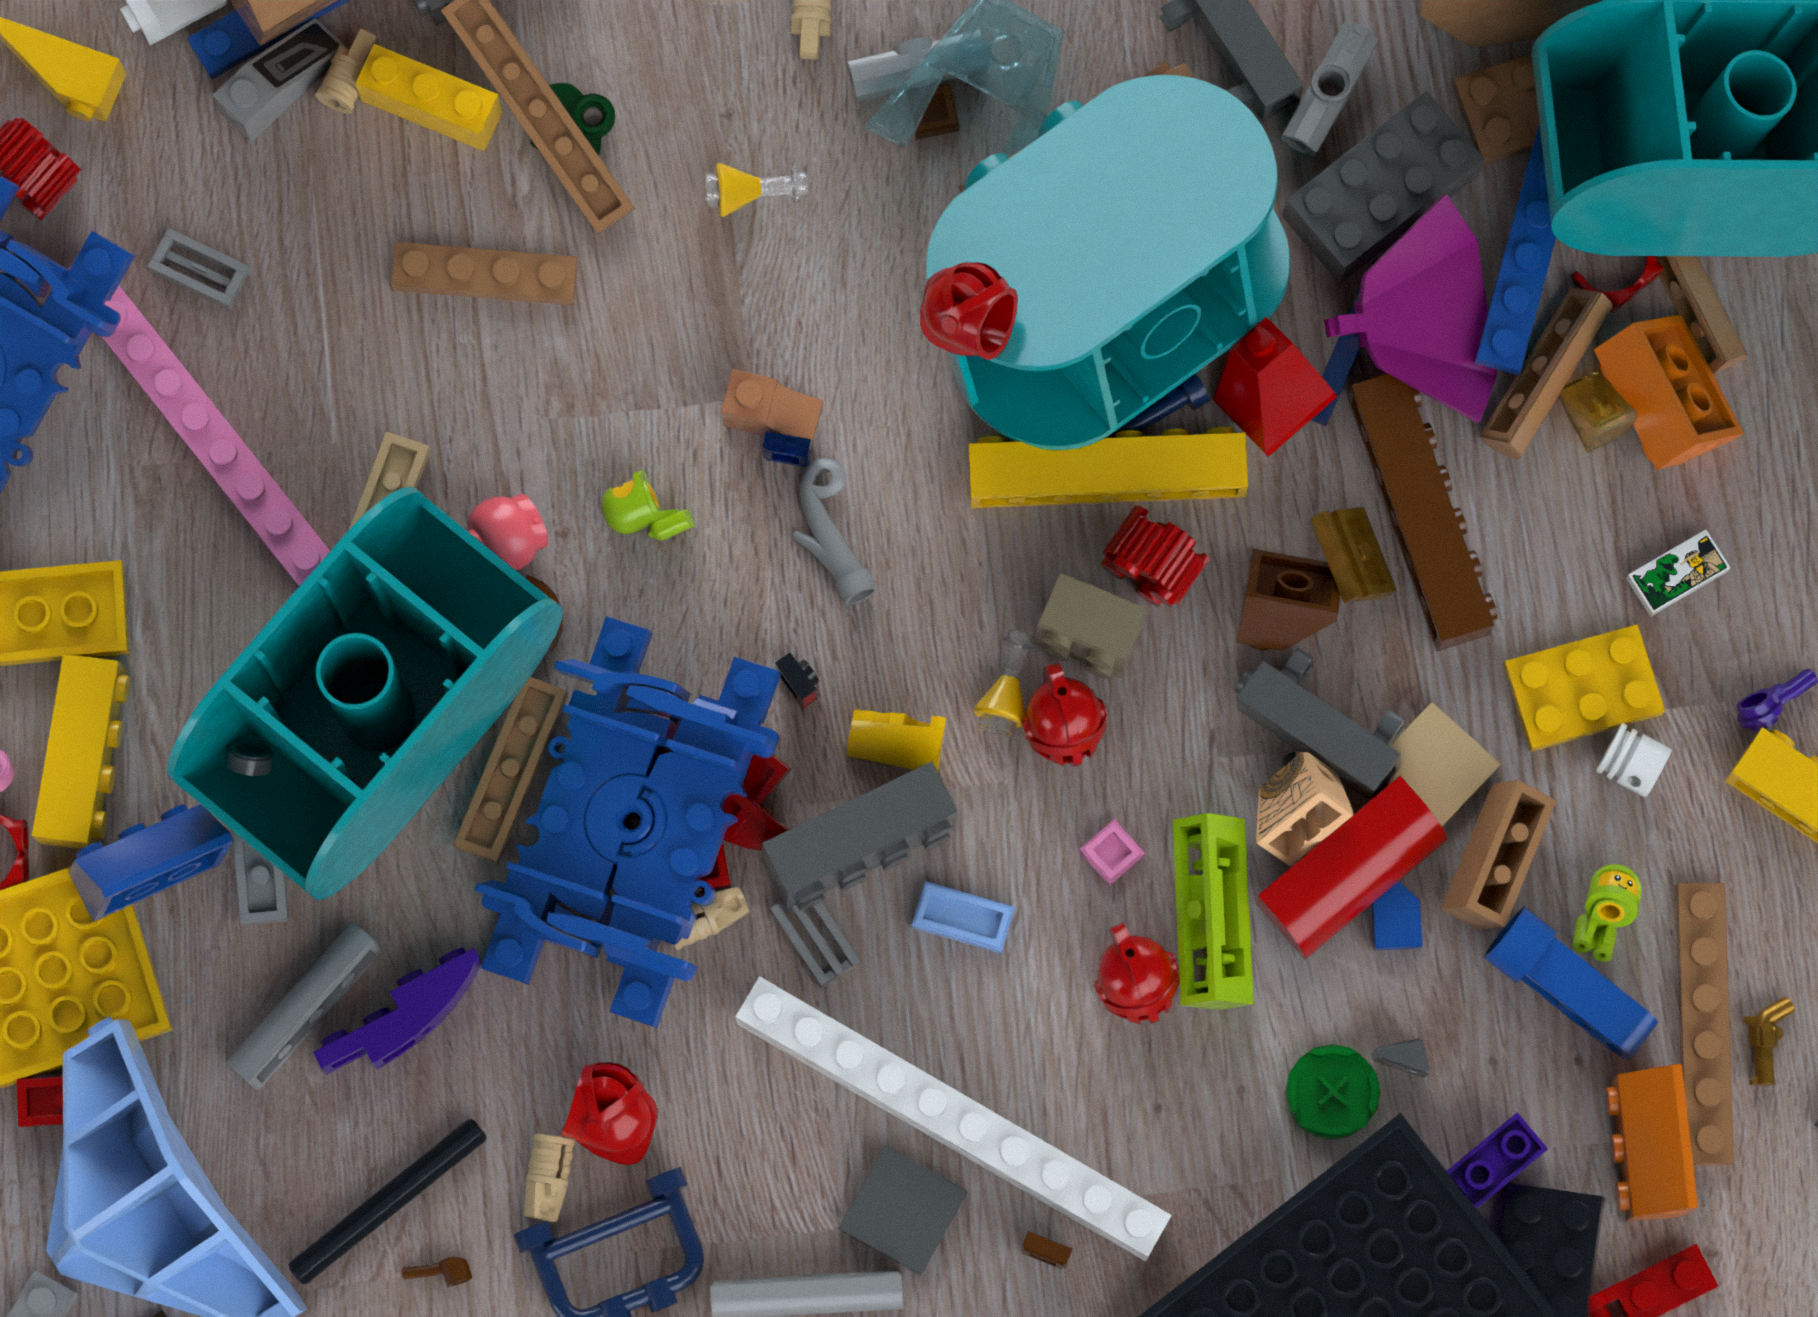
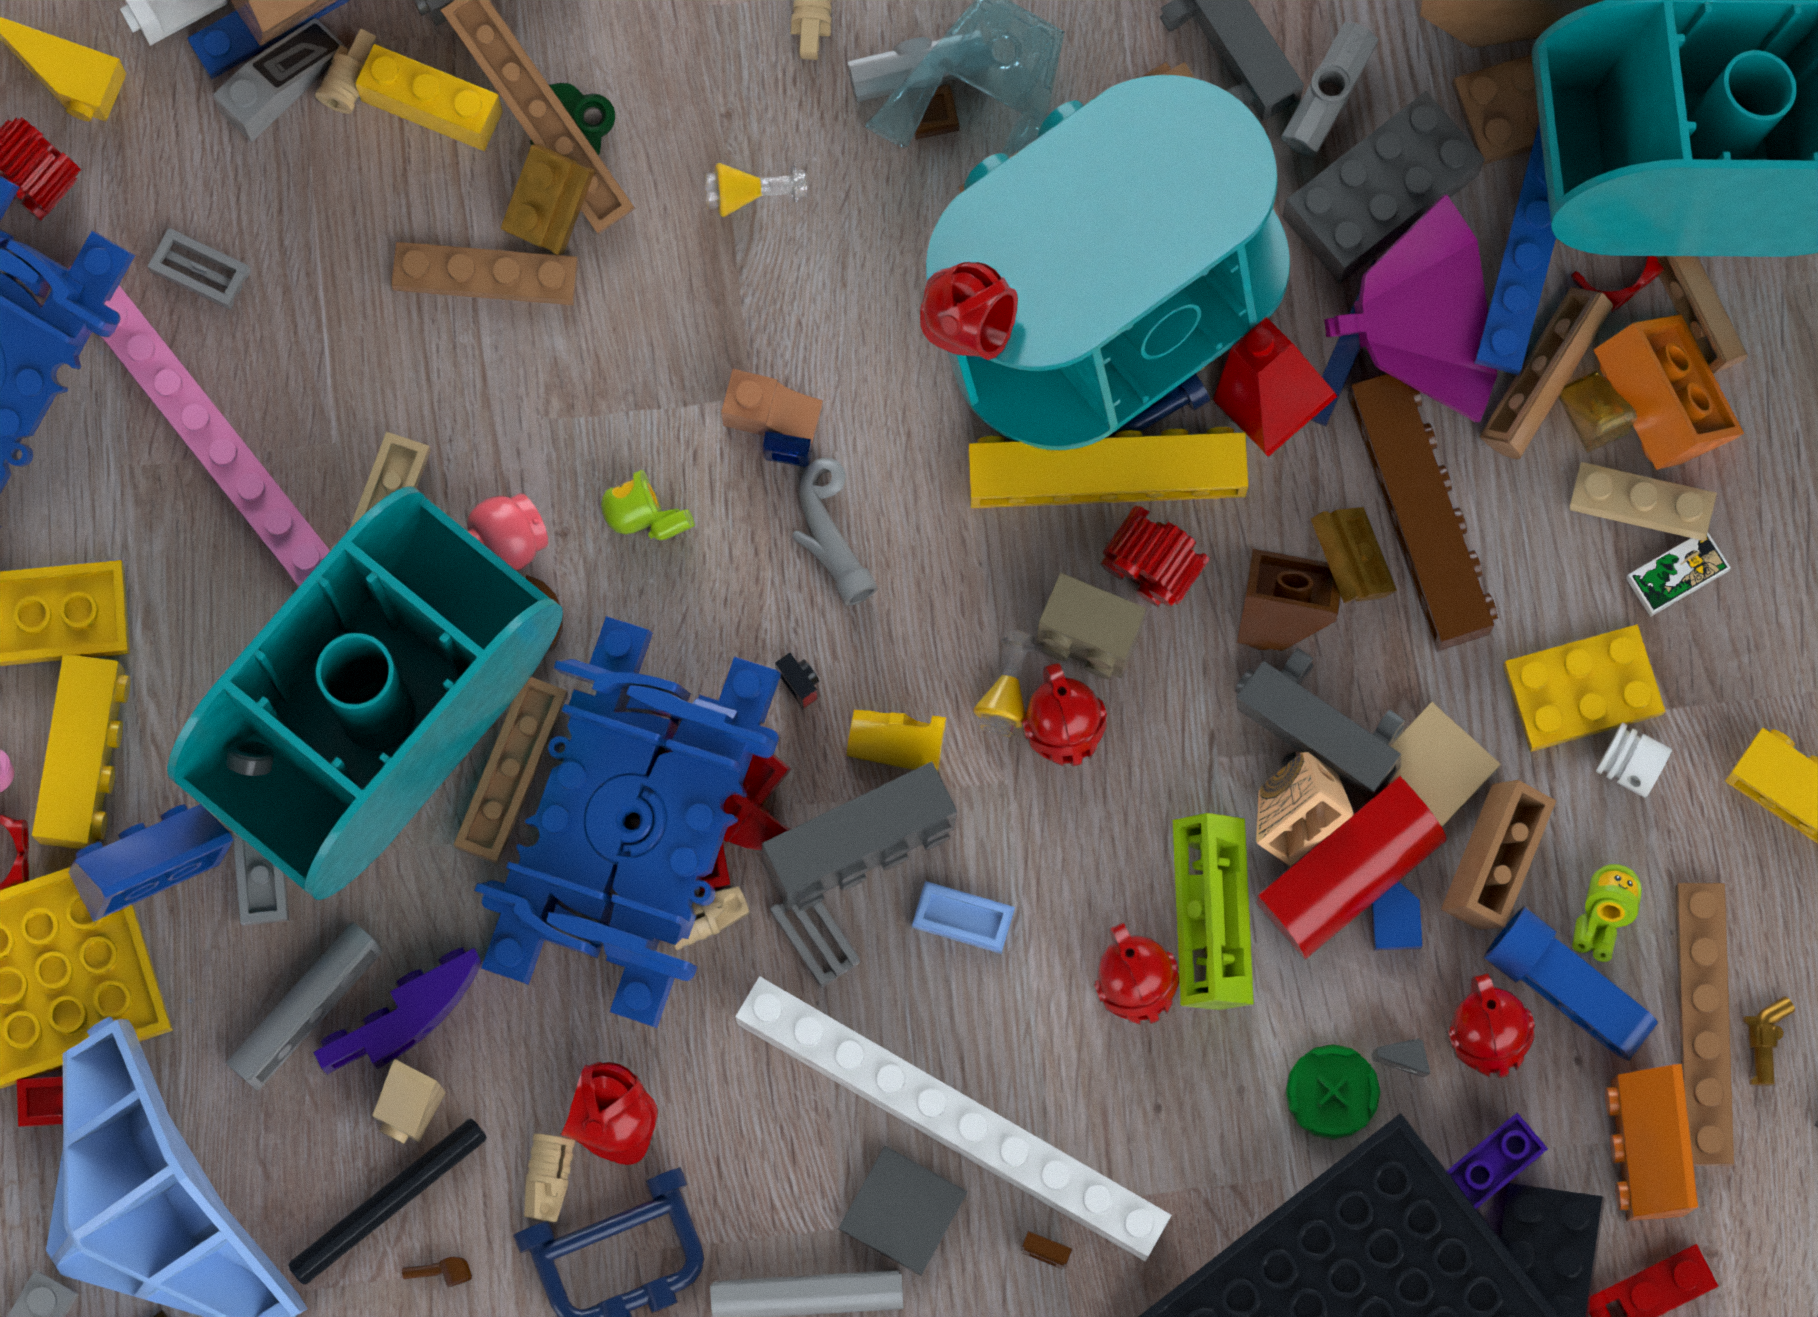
bright pink tile [1079,819,1146,886] -> none
dark purple plate [1737,668,1818,731] -> none
none -> tan slope [373,1059,446,1144]
none -> pearl gold plate [500,144,595,255]
none -> red helmet [1447,973,1535,1078]
none -> tan plate [1570,462,1717,541]

